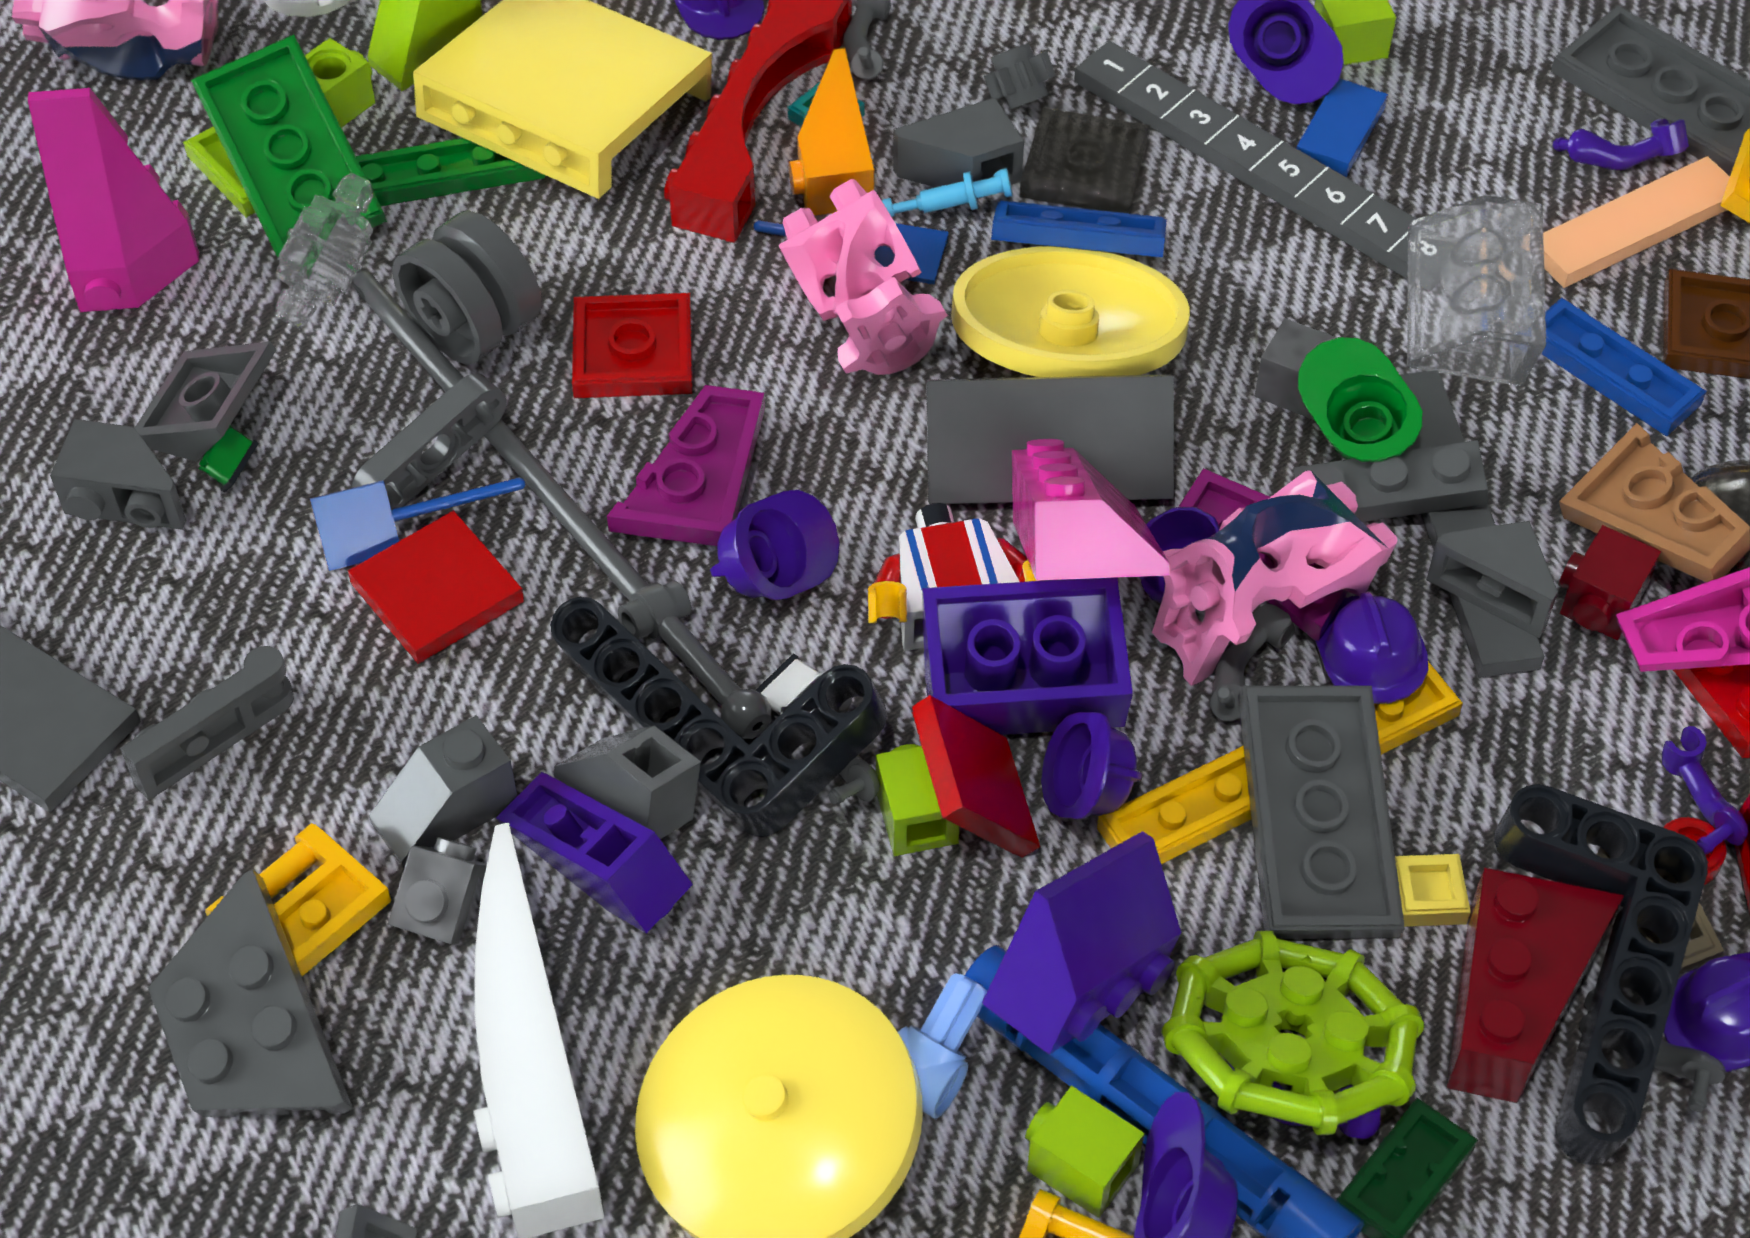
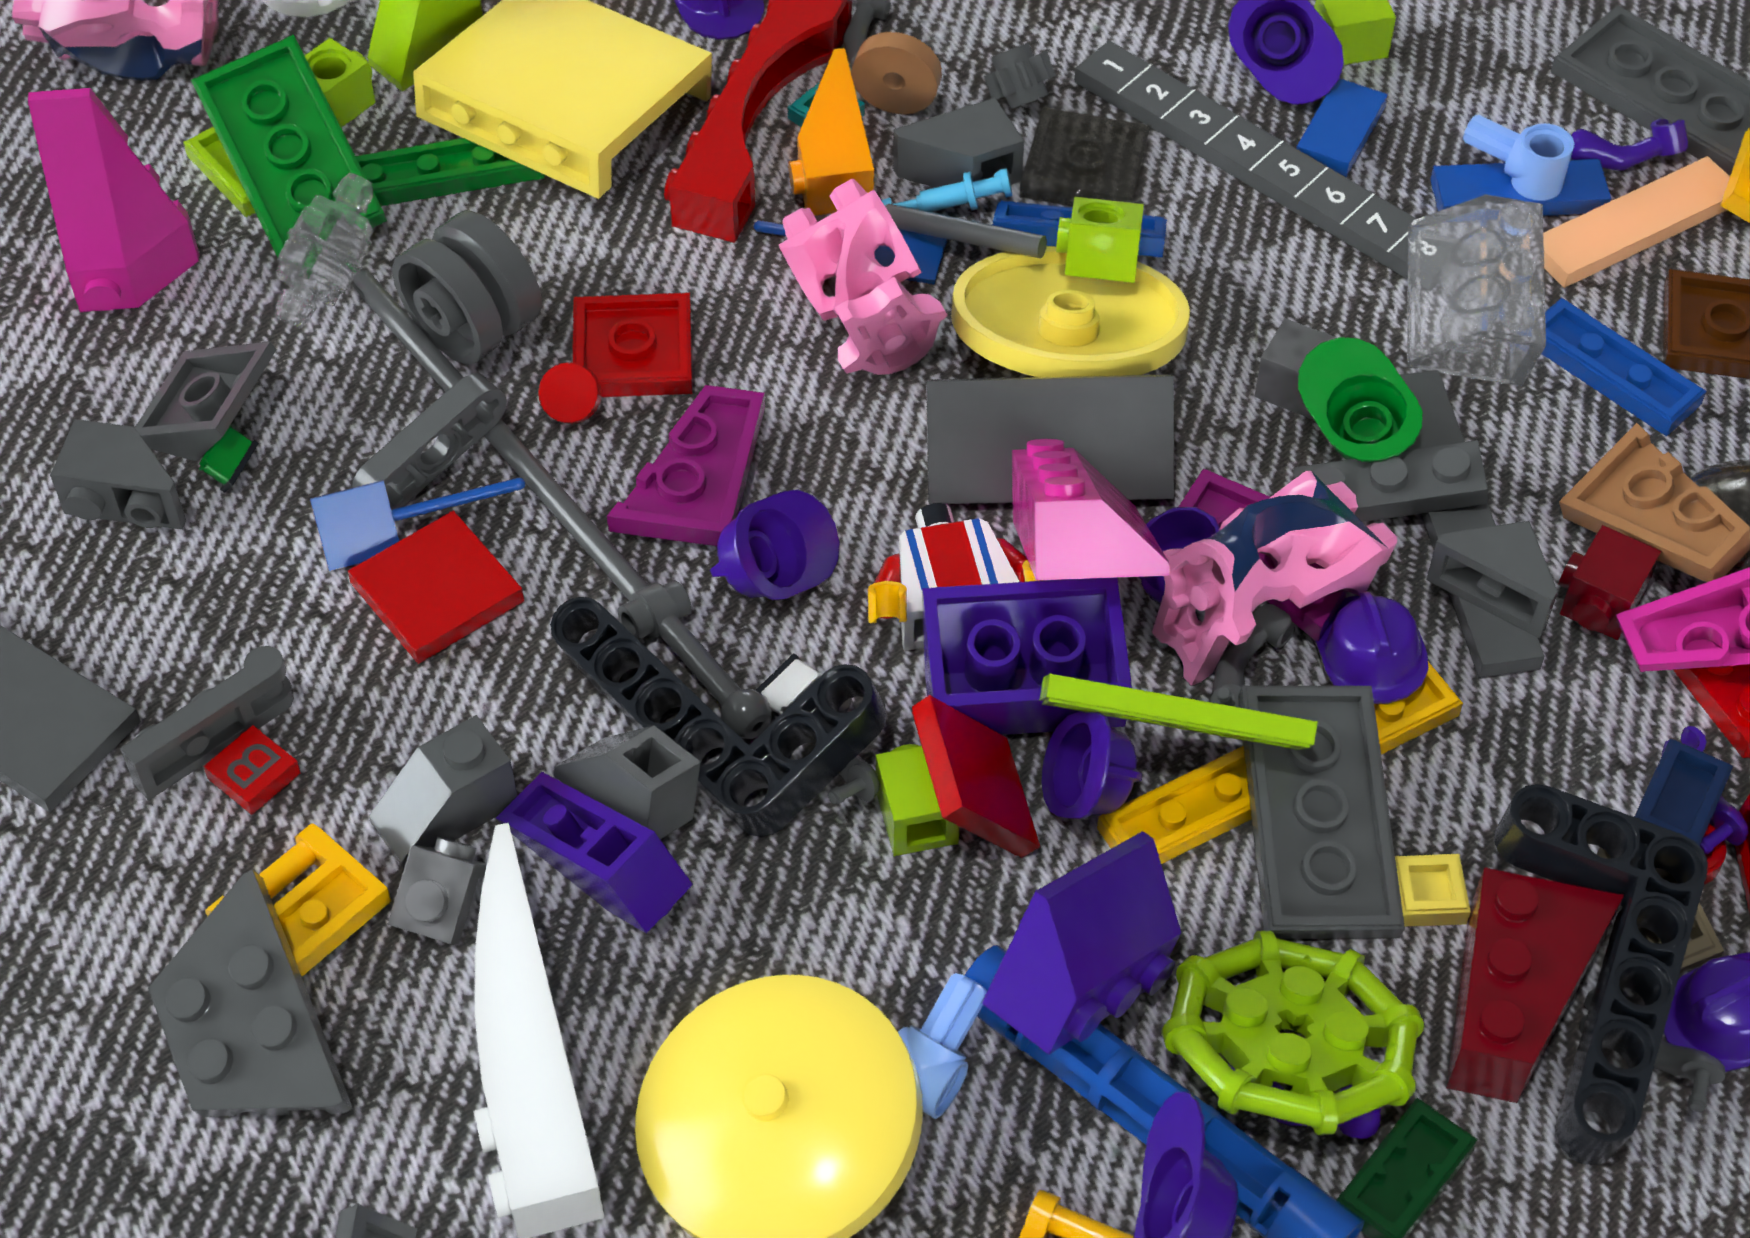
lime brick [1025,1086,1144,1219] -> none
none -> red tile [203,725,301,815]
none -> red tile [538,363,602,424]
none -> medium nougat piece [851,32,942,114]
none -> dark grey bar [885,204,1047,259]
none -> lime tile [1039,674,1318,750]
none -> lime brick [1056,197,1144,283]
none -> blue tile [1430,159,1611,220]
none -> light blue axle [1463,115,1574,201]
none -> dark blue tile [1634,738,1733,846]

